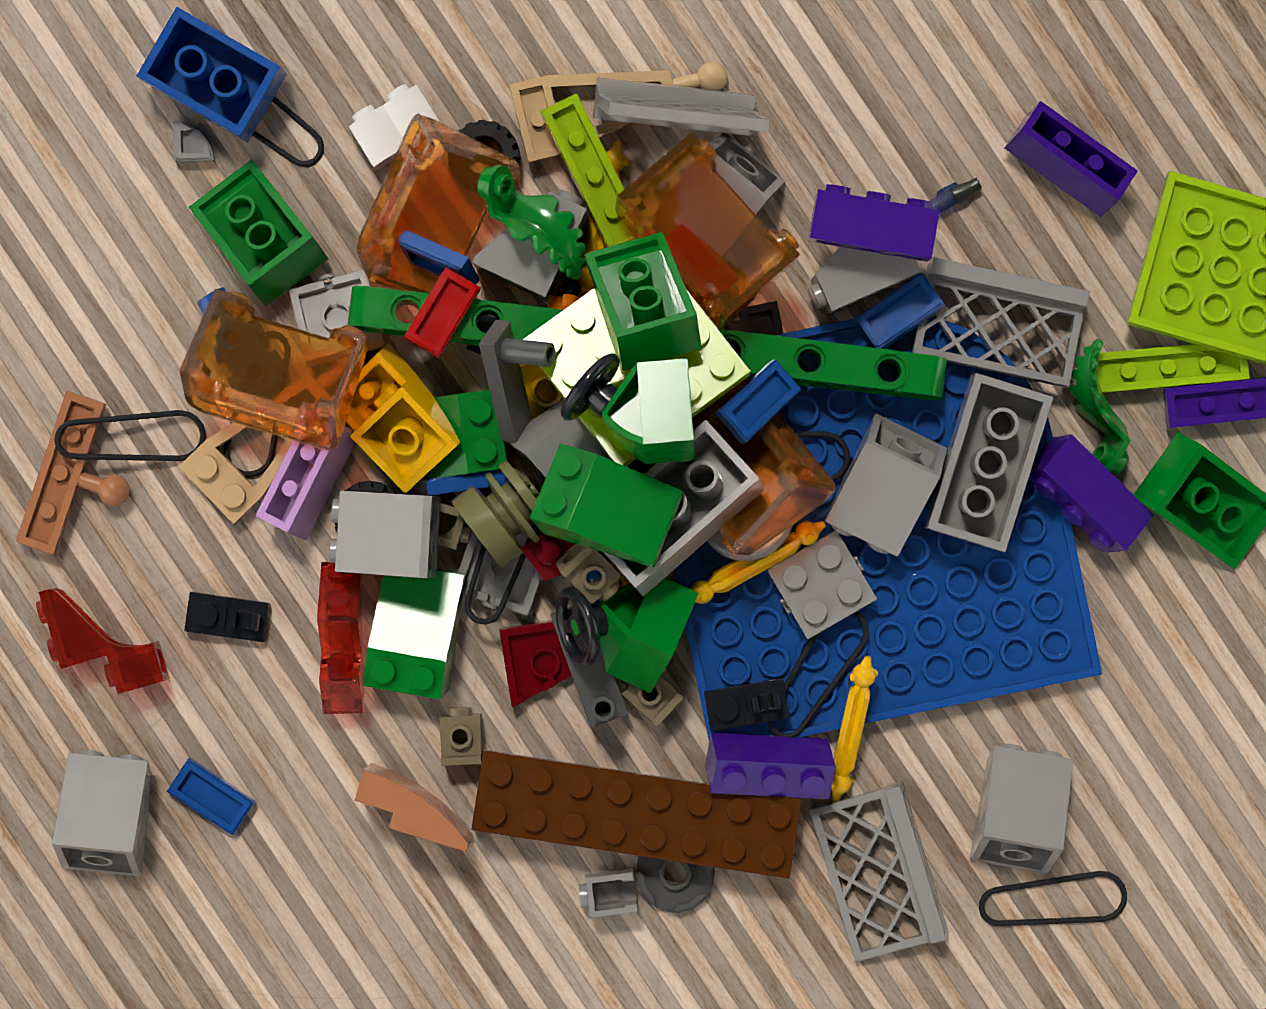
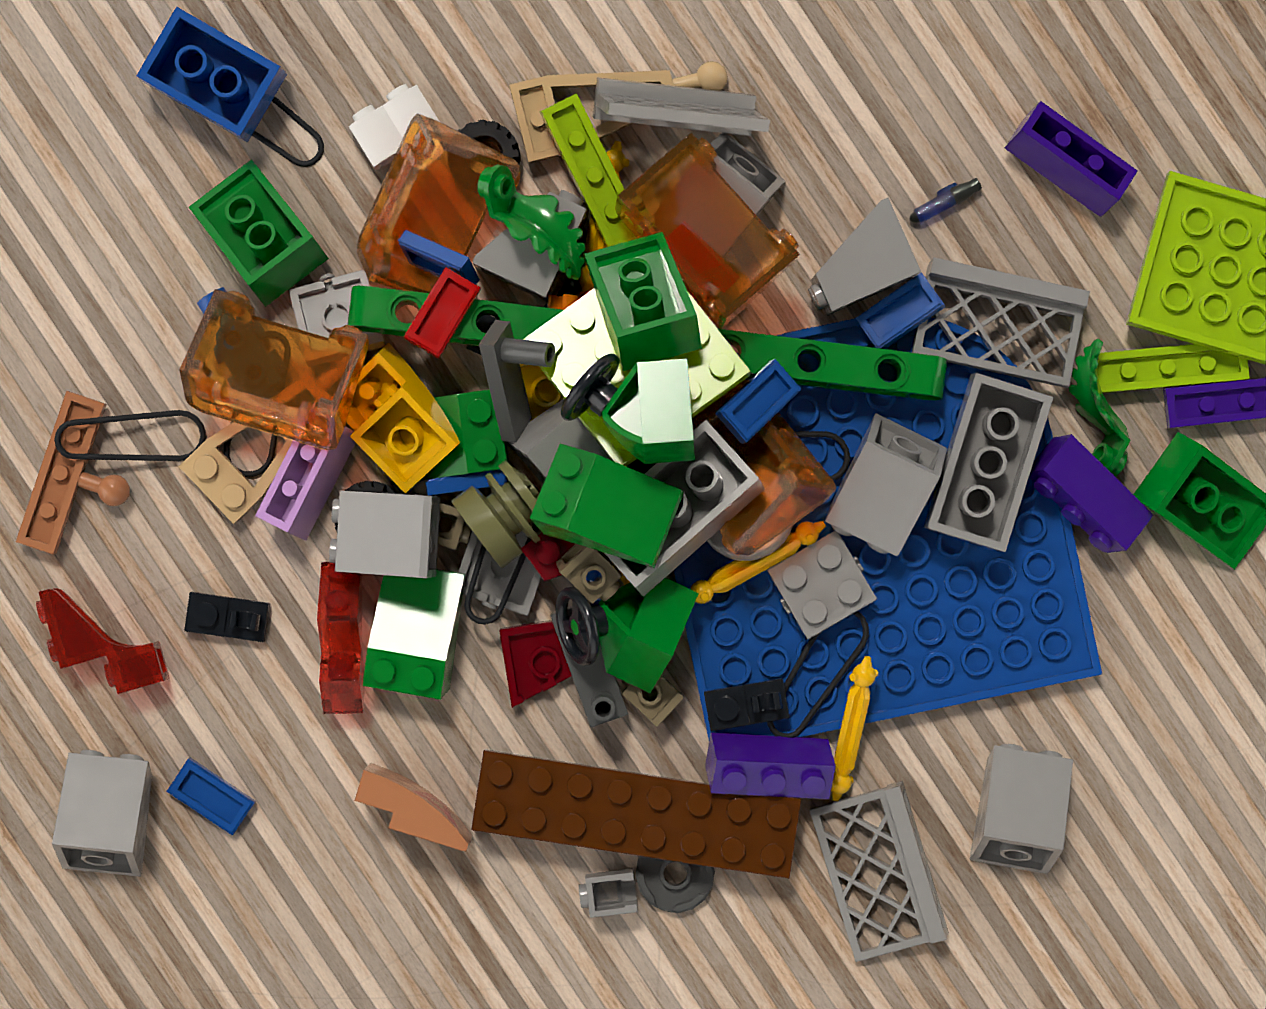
light grey tile [173,121,215,163] -> none
dark tan brick [439,707,483,766] -> none
black plate [712,301,784,336] -> none
dark purple brick [808,184,940,262] -> none
black piece [979,871,1127,926] -> none

